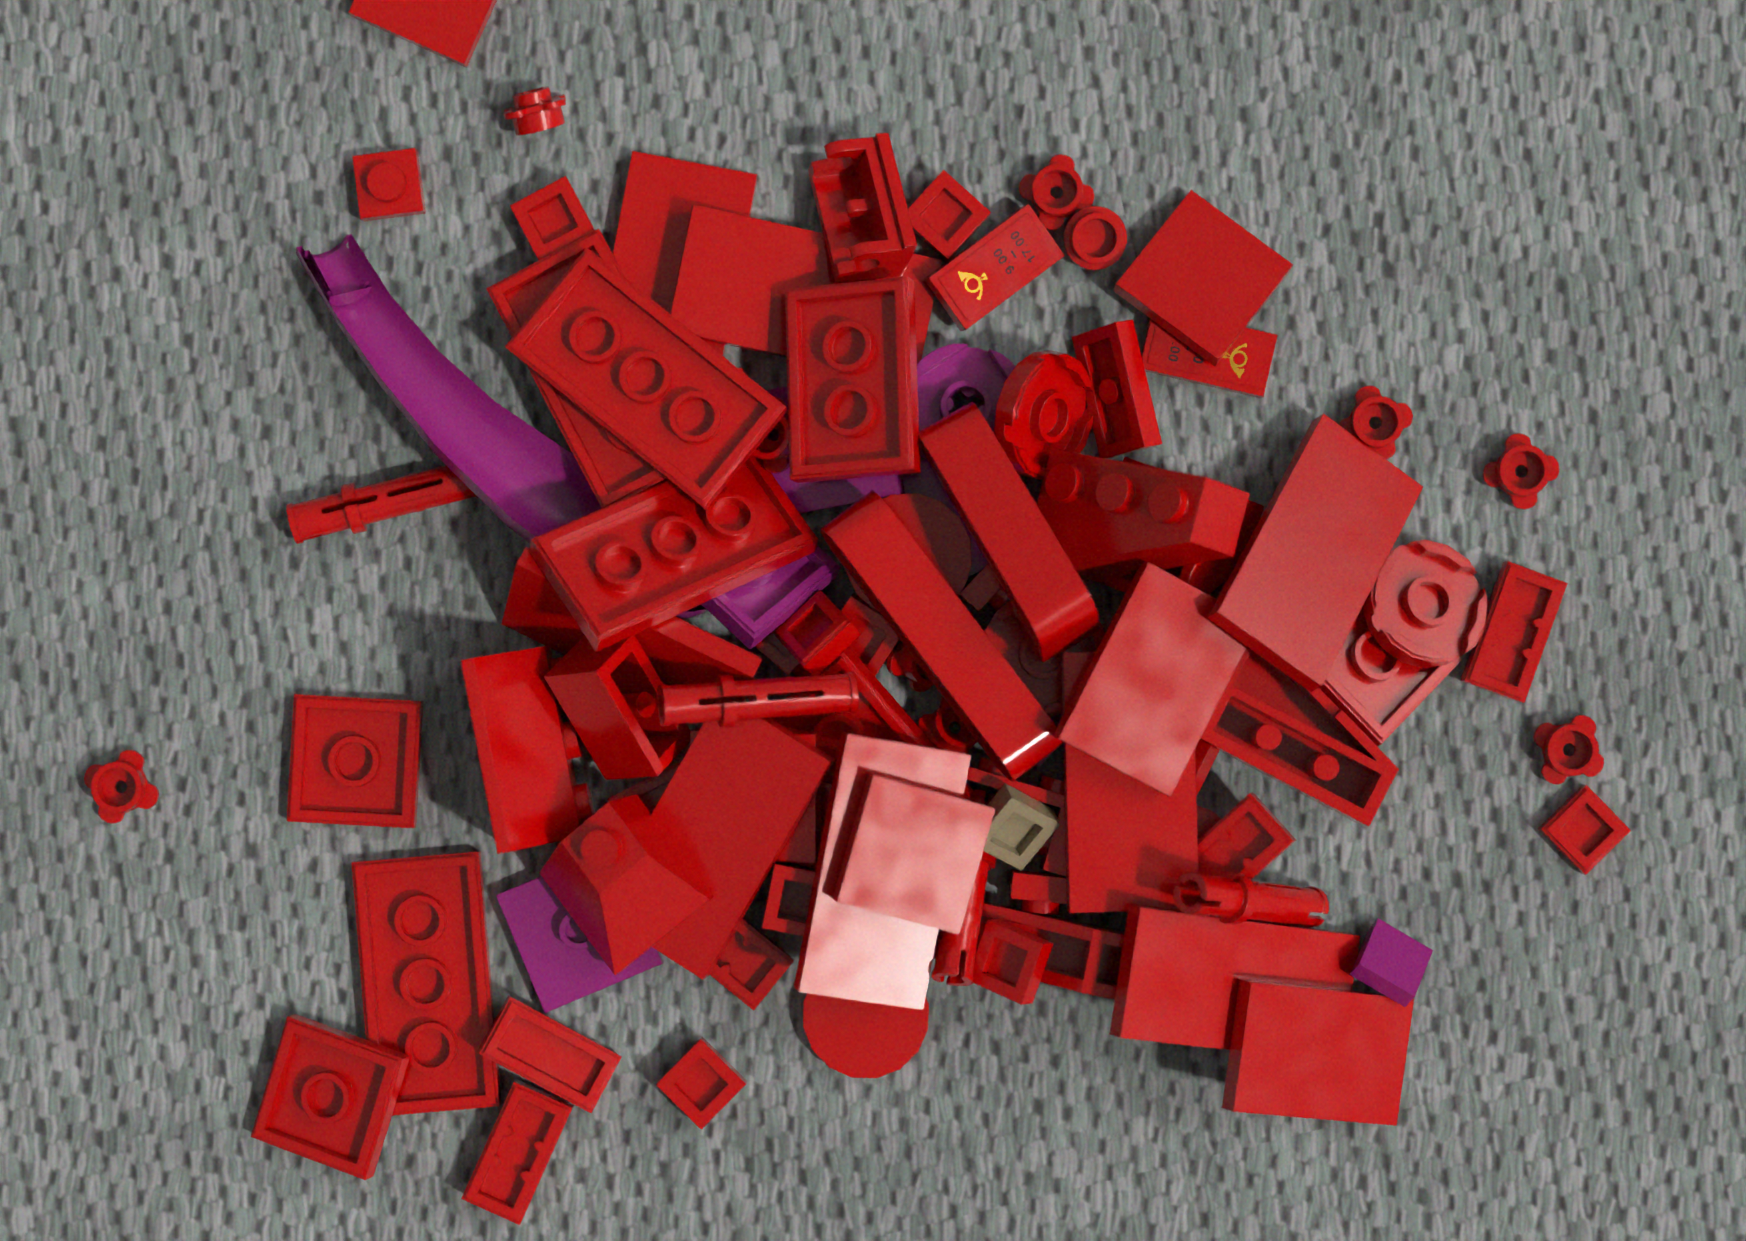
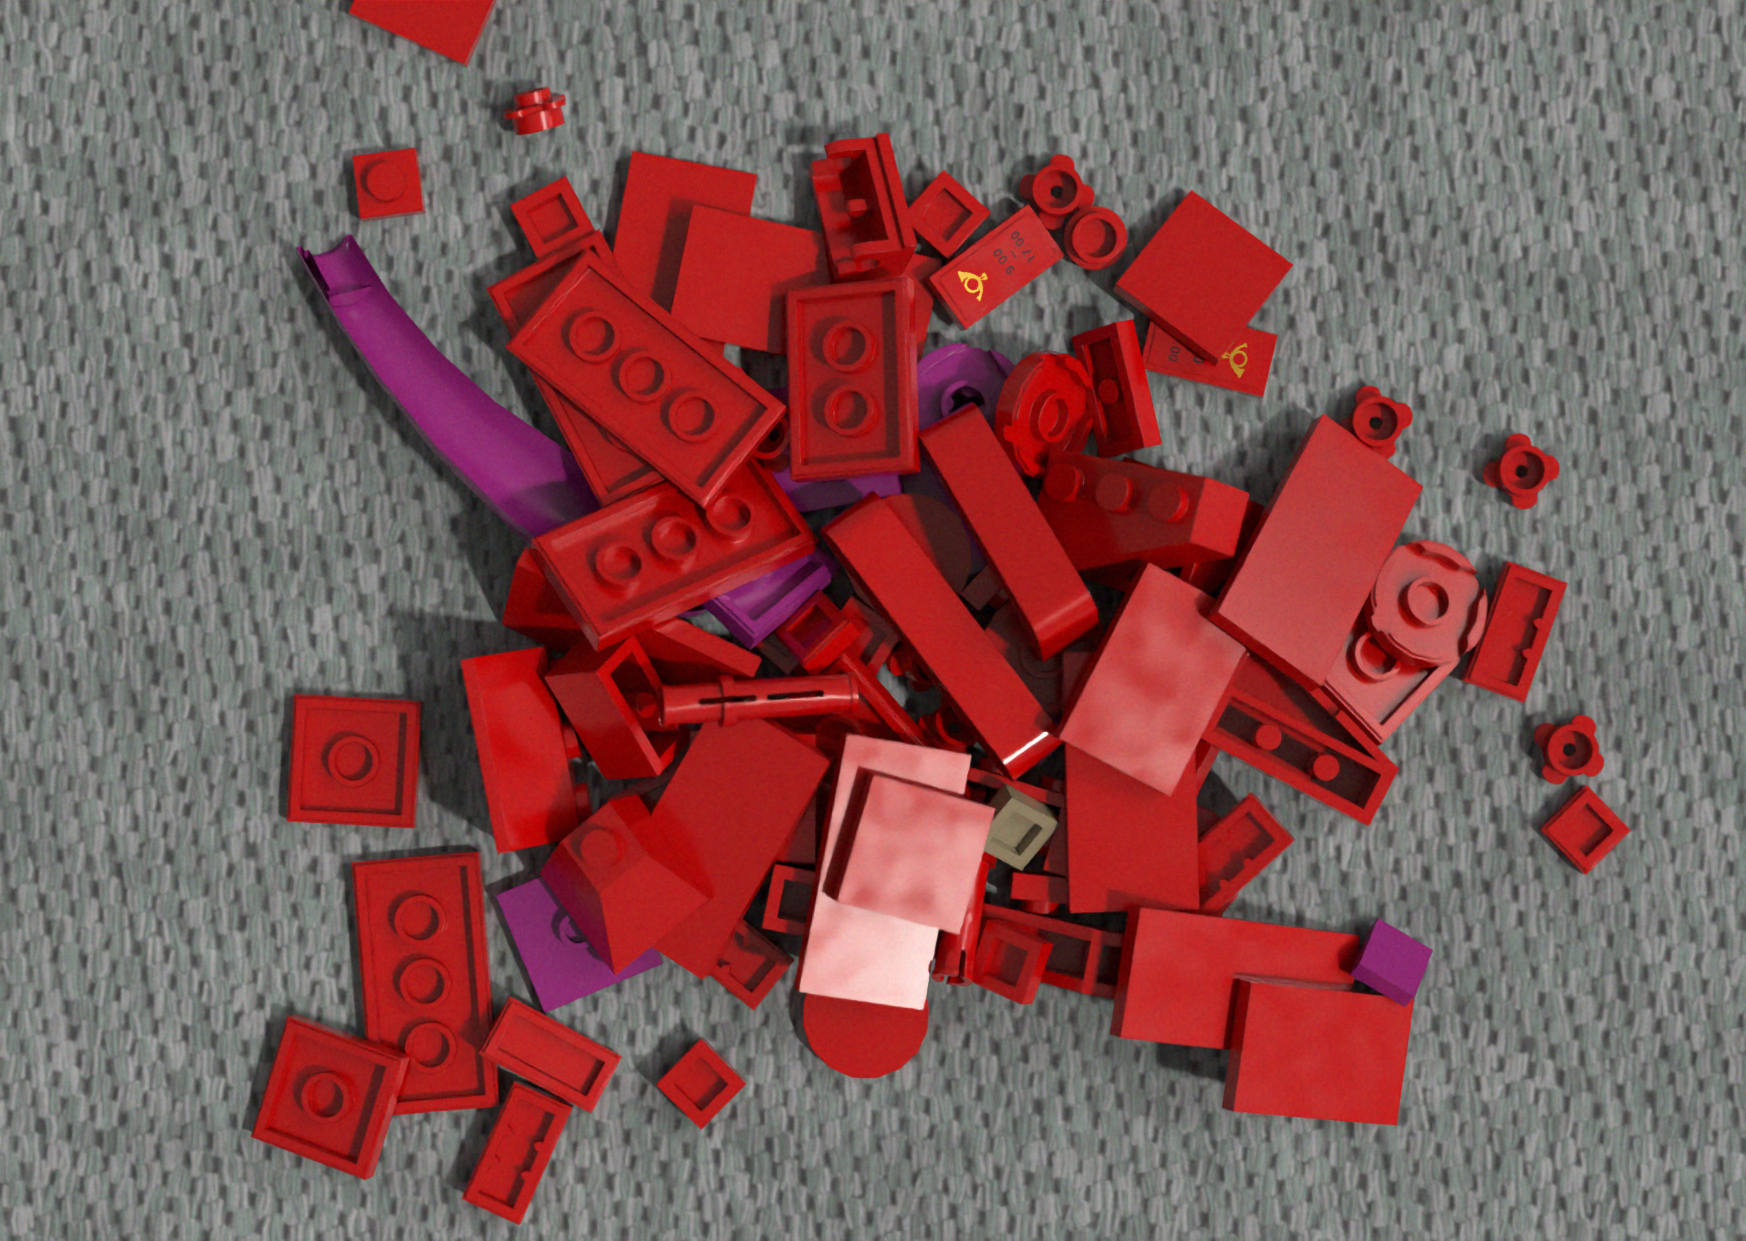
red plate [84,750,159,824] -> none
red pin [286,465,479,544] -> none
red pin [1174,871,1329,928] -> none

